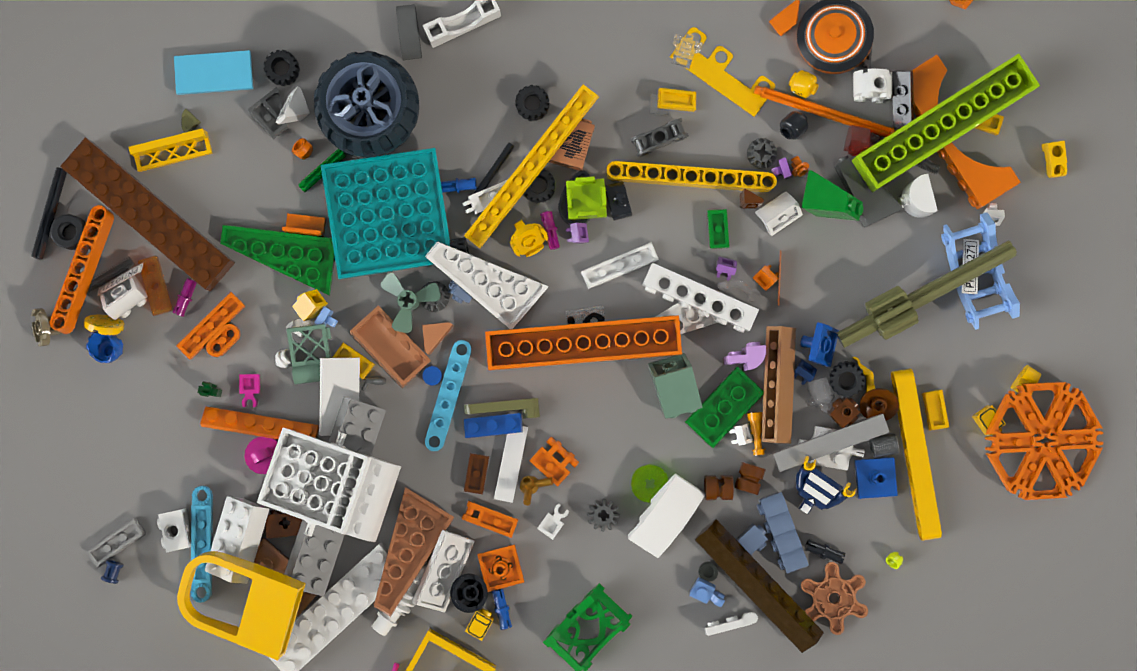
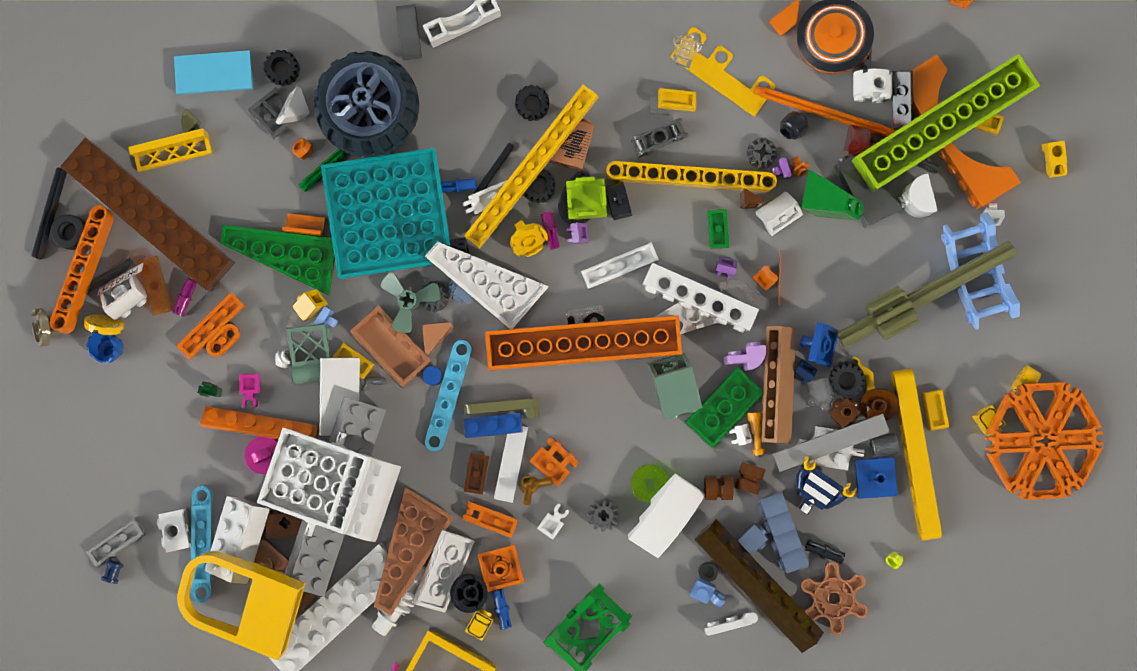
white tile [286,319,313,338] -> none
yellow head [789,70,819,98] -> none
white sticker [962,239,979,294] -> none

